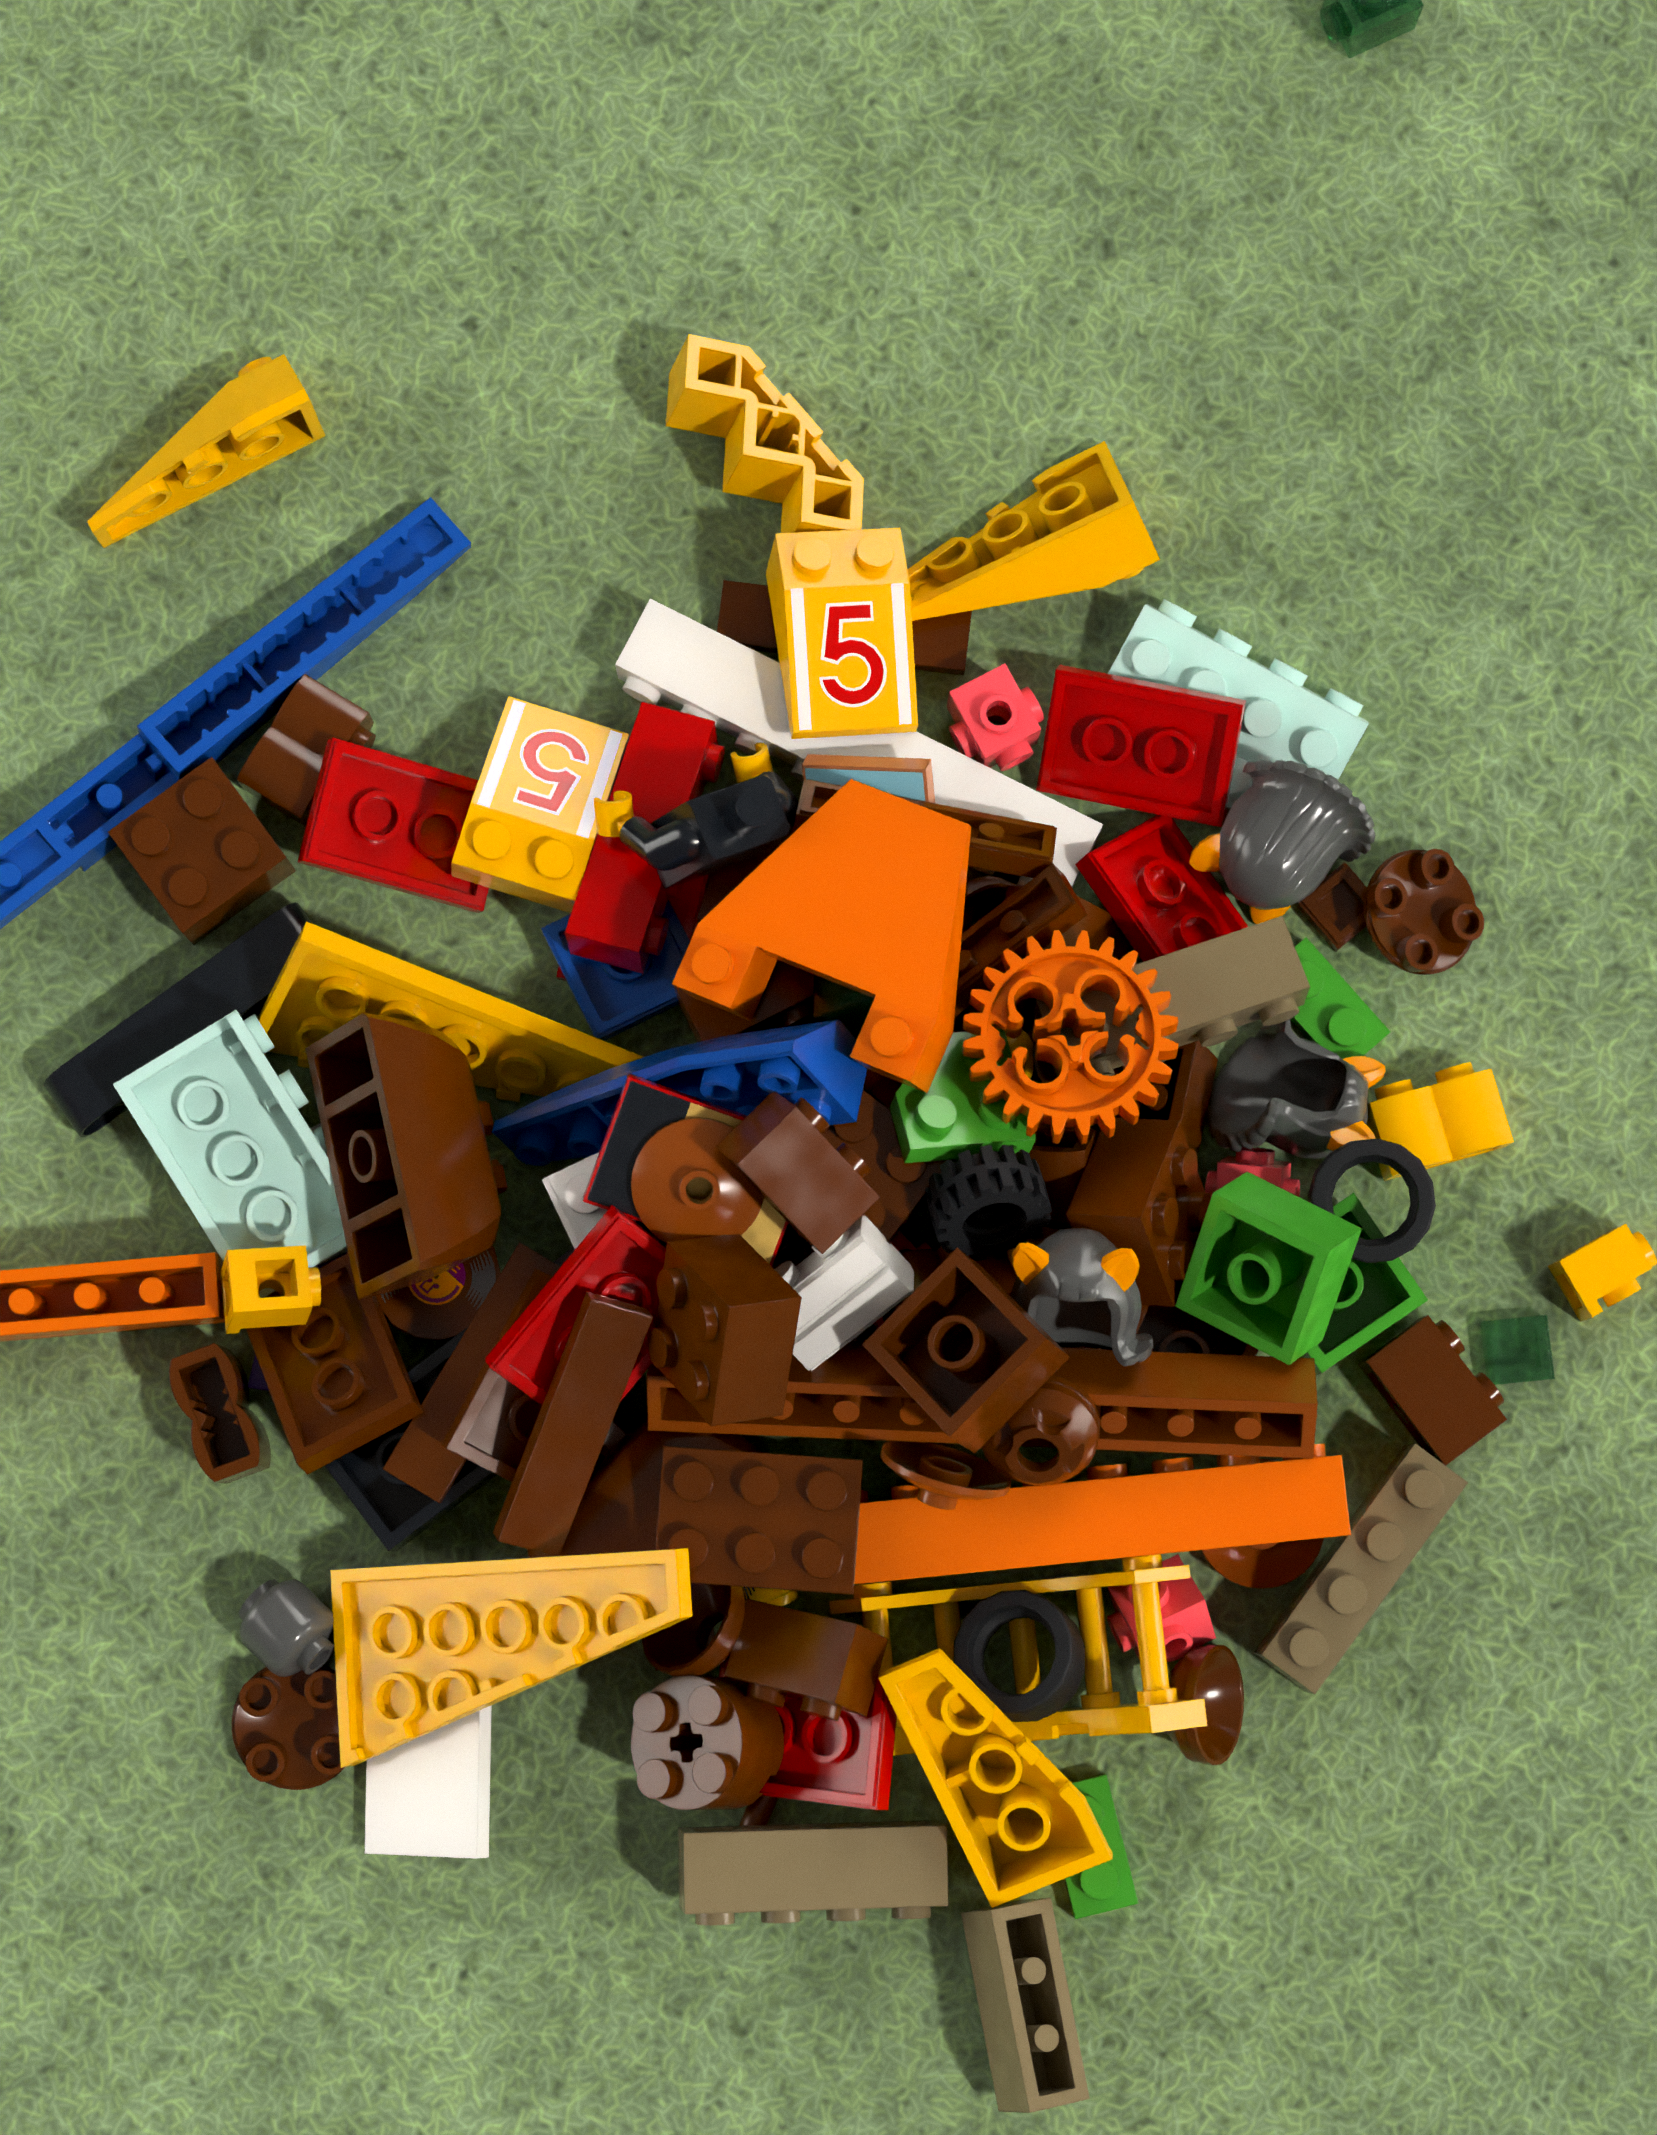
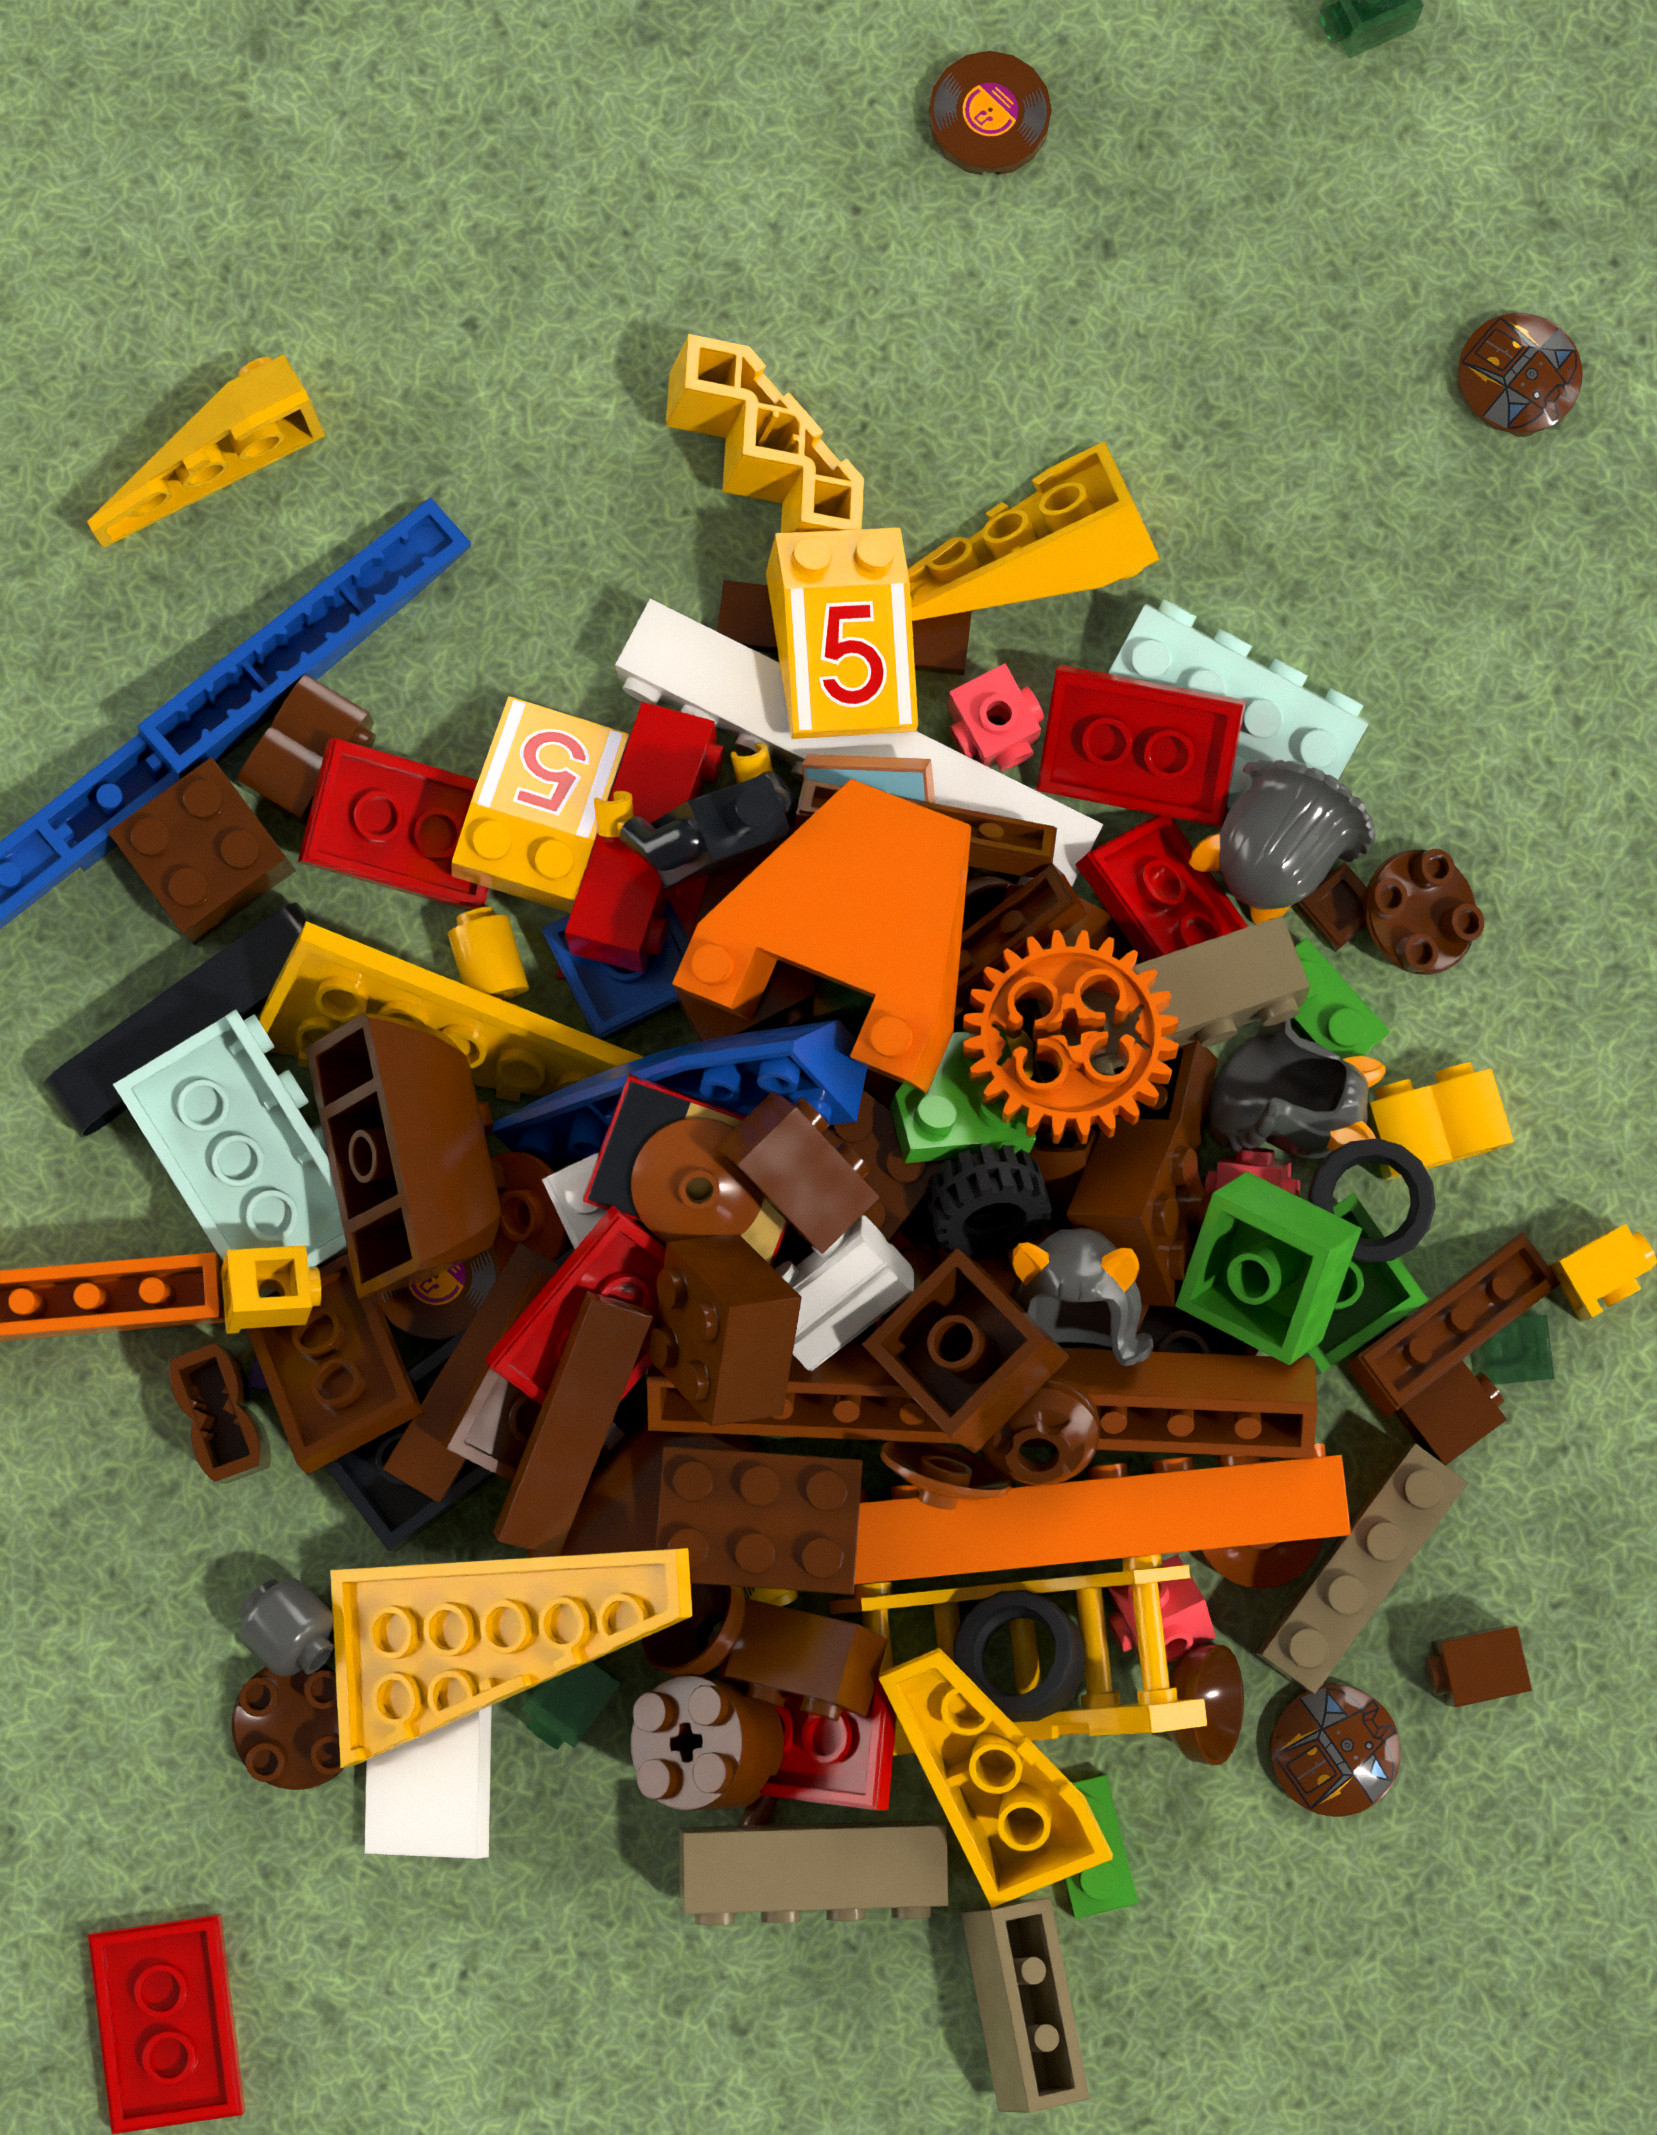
none -> red tile [88,1914,246,2134]
none -> yellow brick [447,907,529,1000]
none -> orange dish [491,1152,568,1272]
none -> clear green brick [521,1660,623,1750]
none -> reddish brown tile [928,51,1052,175]
none -> reddish brown dish [1270,1685,1401,1817]
none -> reddish brown tile [1346,1232,1561,1417]
none -> reddish brown brick [1425,1625,1533,1707]
none -> reddish brown dish [1456,313,1583,437]

